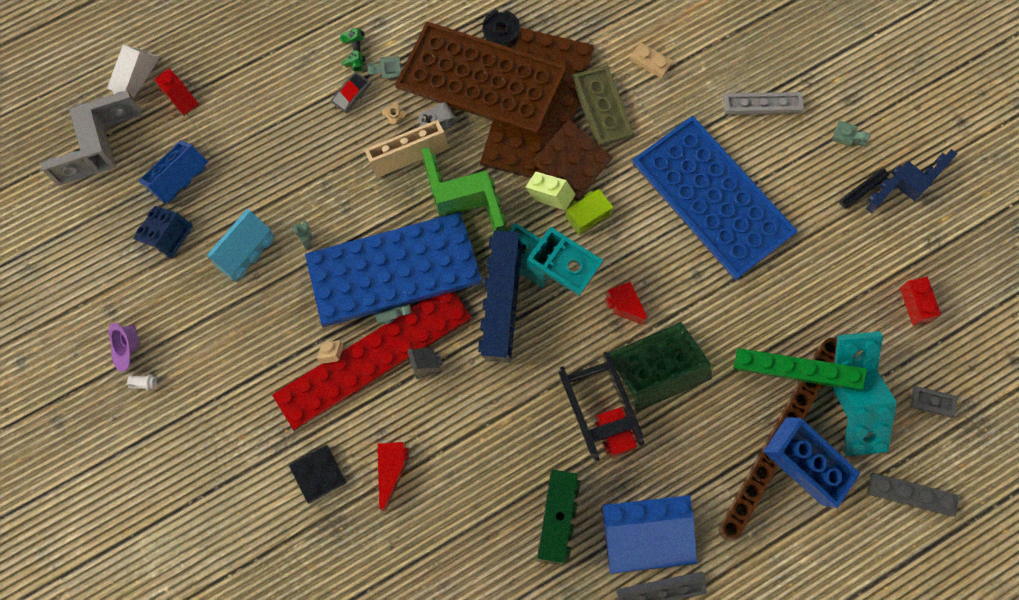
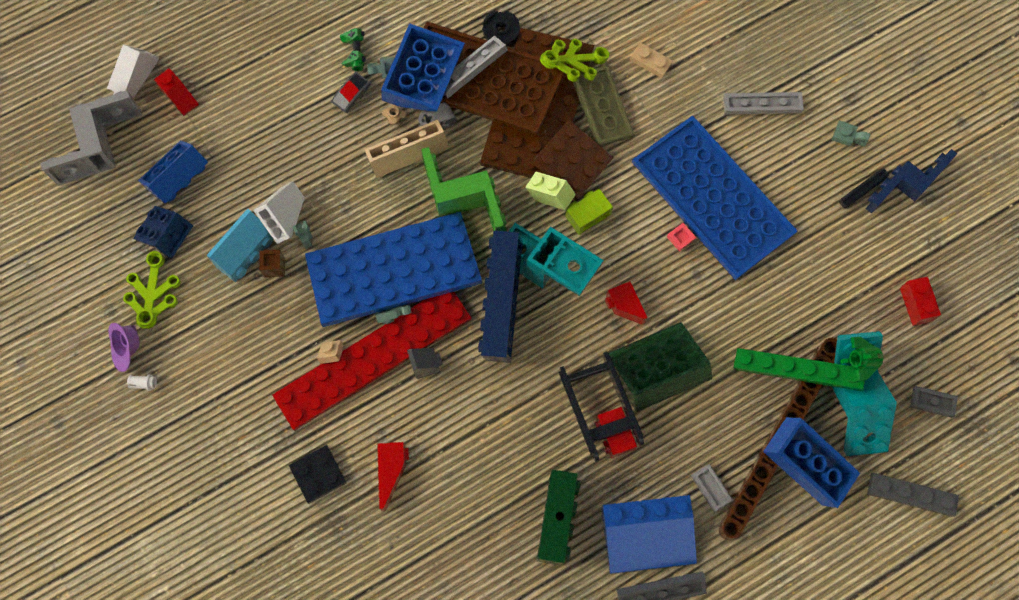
none -> lime plant [123,251,181,329]
none -> white slope [253,181,305,244]
none -> reddish brown panel [259,250,285,278]
none -> blue slope [381,23,465,112]
none -> light grey plate [444,36,508,98]
none -> lime plant [540,39,610,82]
none -> coral plate [667,223,696,252]
none -> light grey tile [690,464,733,513]
none -> green brick [840,337,884,381]

